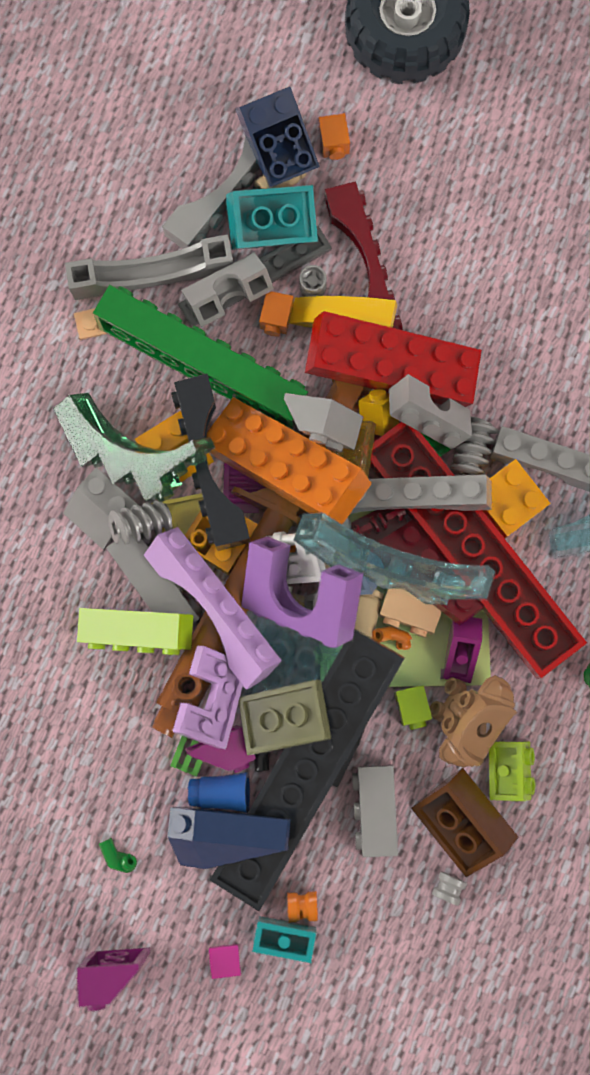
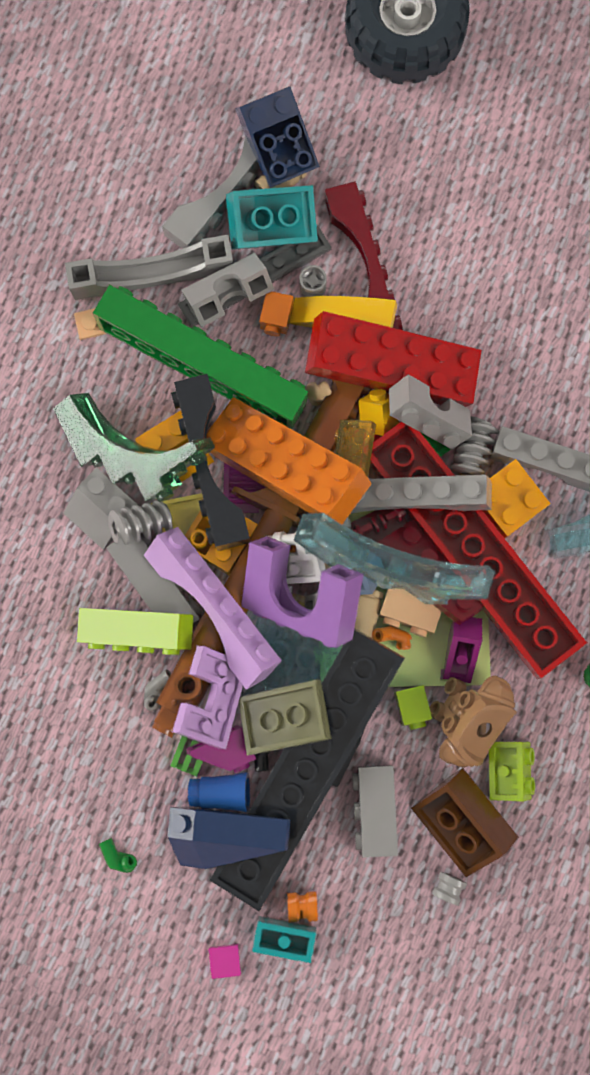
magenta slope [76,947,150,1011] -> none
light grey slope [284,393,363,452] -> none
orange brick [318,113,350,160] -> none
none -> light grey arm [144,669,172,711]
none -> tan arm [305,381,332,406]

